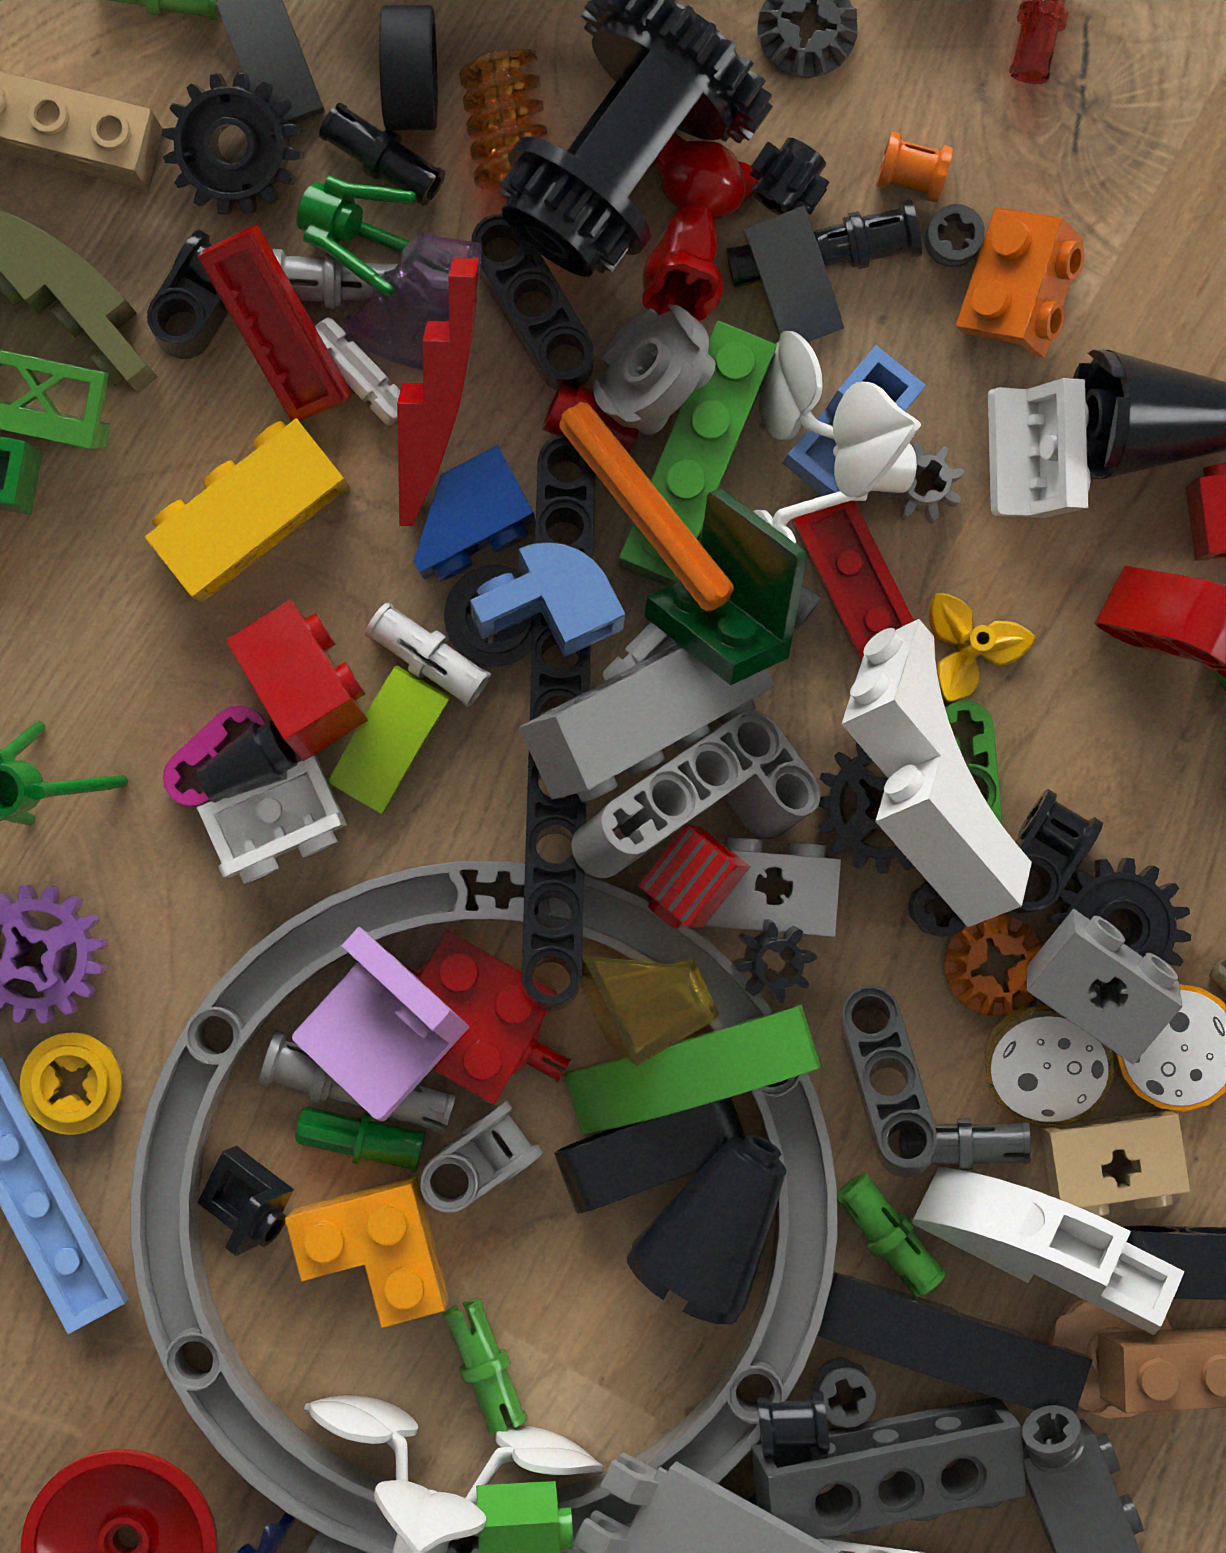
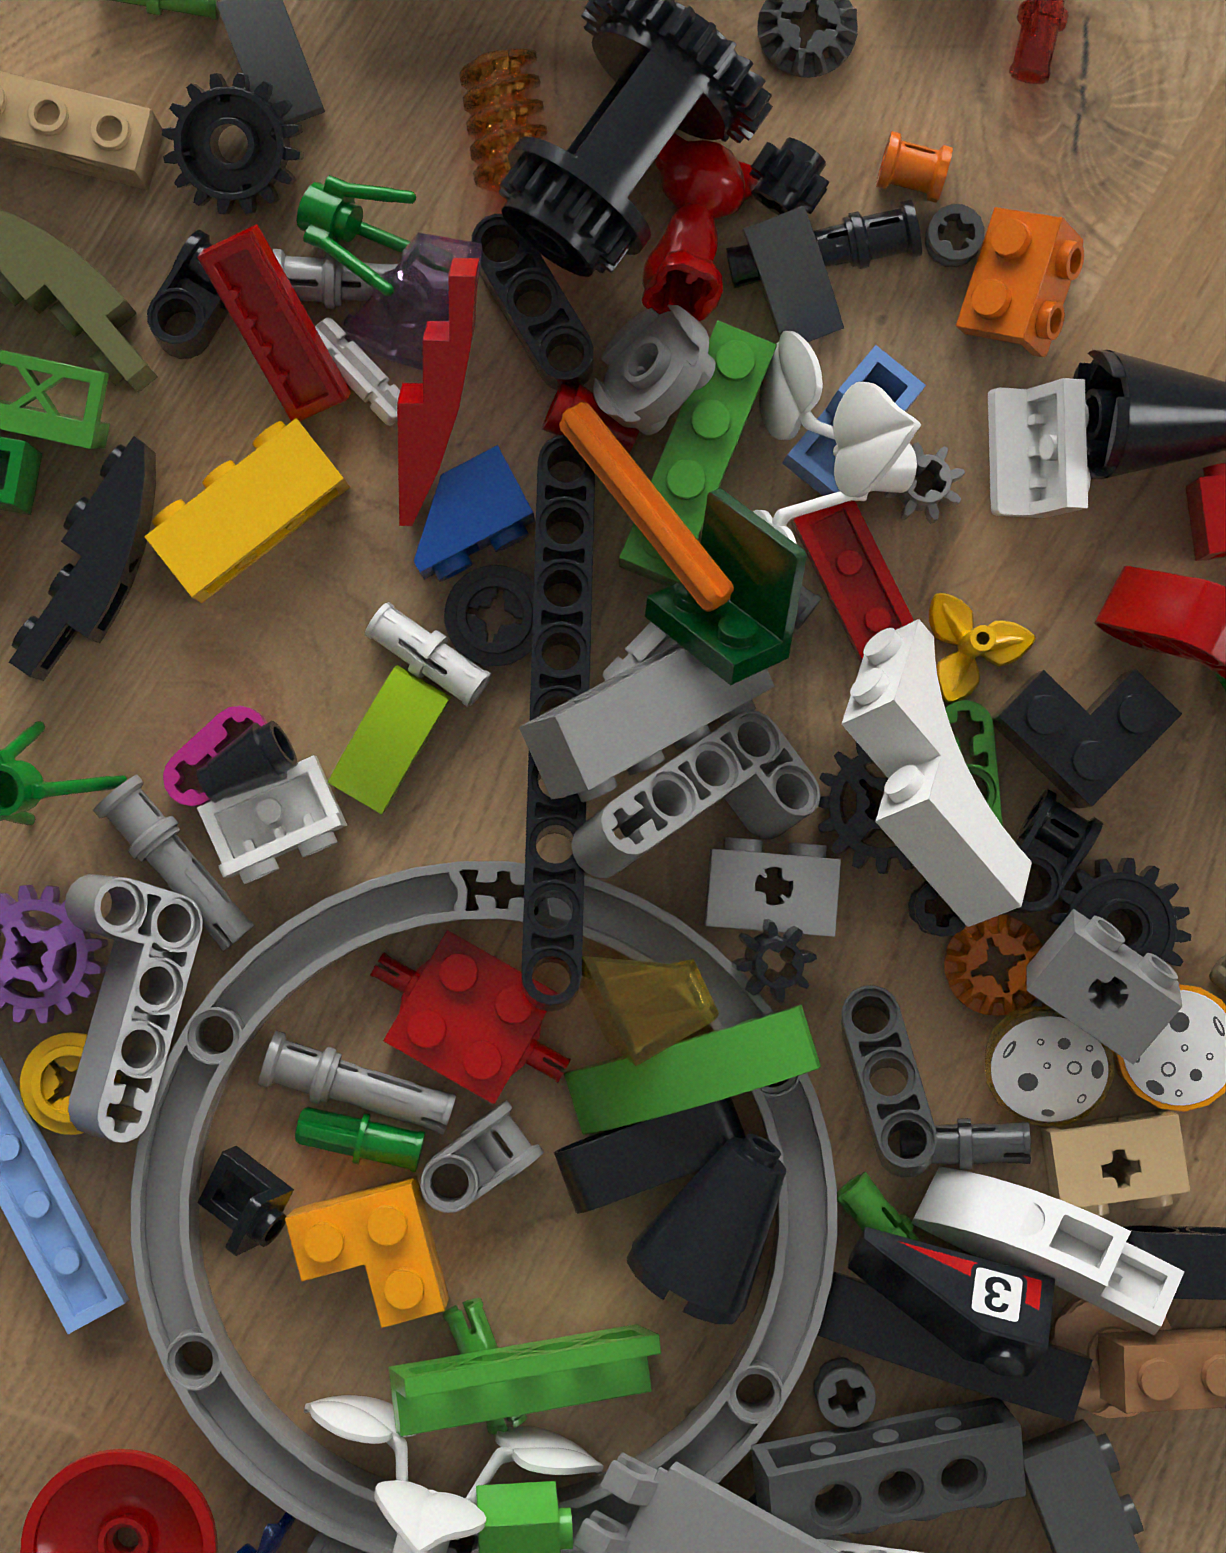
red brick [226,599,368,761] -> none
lavender bracket [292,927,470,1121] -> none
black pin [319,103,445,206] -> none
black tyre [379,5,438,131] -> none
medium blue brick [470,543,625,657] -> none
red brick [638,824,751,929] -> none
black bush [757,1391,830,1458] -> none
dark grey bush [1022,1405,1086,1474] -> none
none -> black slope [9,436,156,681]
none -> light grey beam [65,874,203,1143]
none -> light grey pin [93,775,255,952]
none -> bright green fence [388,1324,661,1437]
none -> black slope [847,1227,1055,1377]
none -> black brick [992,669,1182,809]

